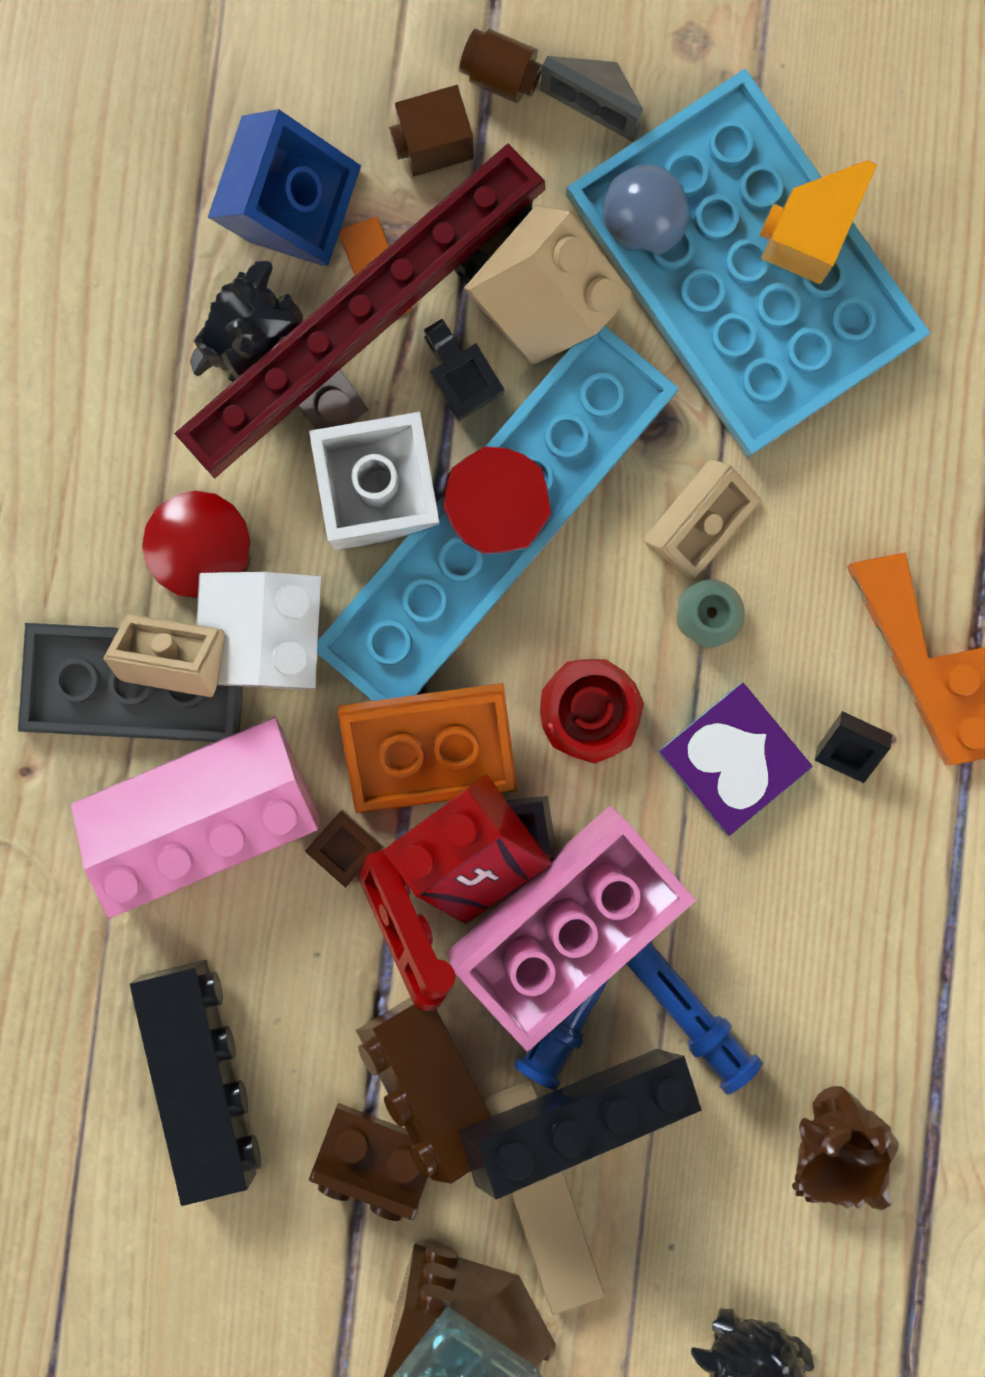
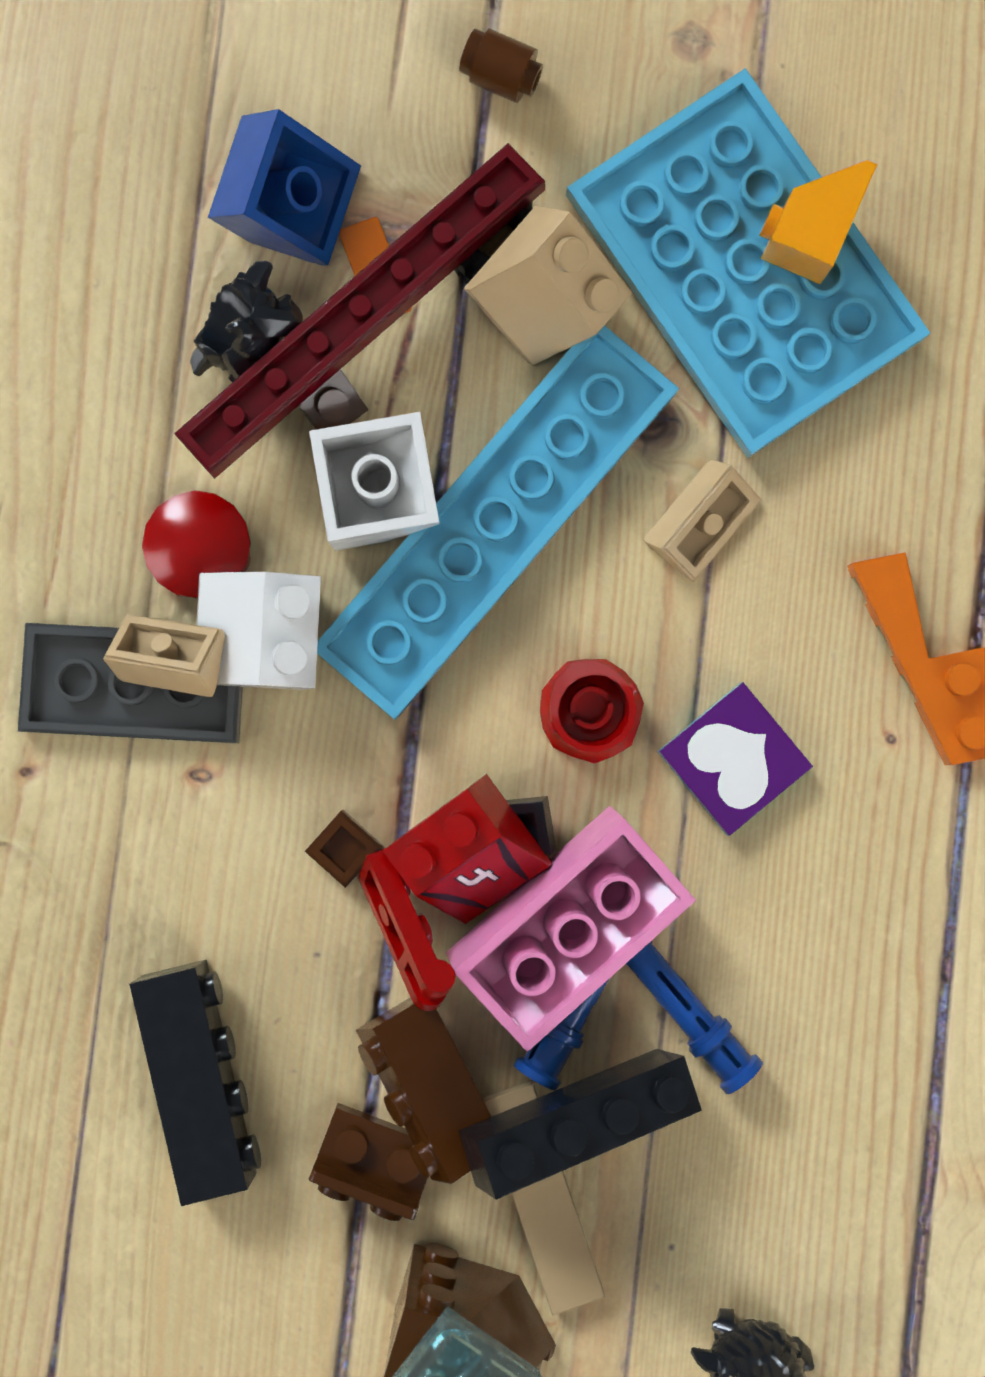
bright pink slope [71,716,320,919] -> none
orange tile [338,683,518,814] -> none
reddish brown brick [389,84,474,177] -> none
black plate [424,319,505,422] -> none
red hat [443,446,551,554] -> none
dark grey slope [540,56,643,141] -> none
sand blue hair [602,165,690,255] -> none
sand green plate [677,579,745,648] -> none
reddish brown hair [792,1086,899,1211] -> none
black plate [814,711,893,783] -> none

